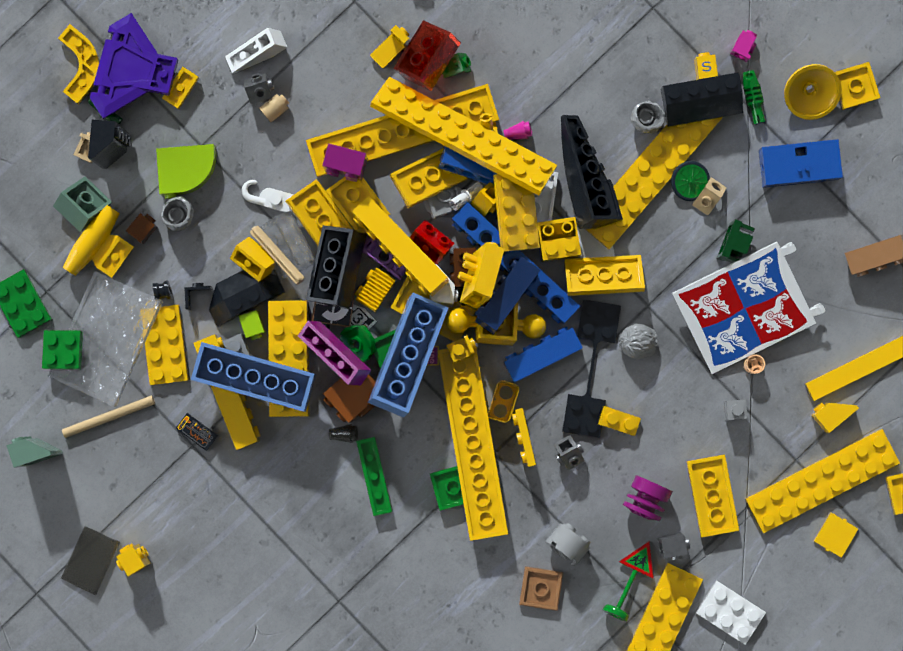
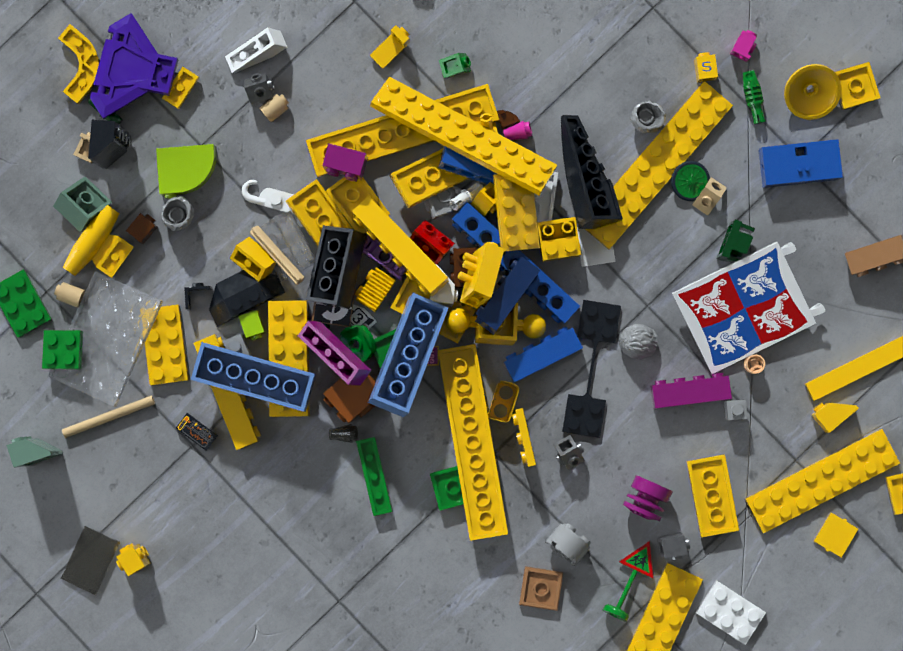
black wheel [152,280,172,302] -> none
clear red brick [393,20,461,91] -> none
yellow bracket [446,335,477,363] -> none
yellow plate [564,255,645,296] -> none
yellow plate [598,406,641,436] -> none
black slope [661,72,743,127] -> none
none -> tan brick [54,282,86,308]
none -> reddish brown tile [497,110,520,130]
none -> magenta brick [650,373,732,409]

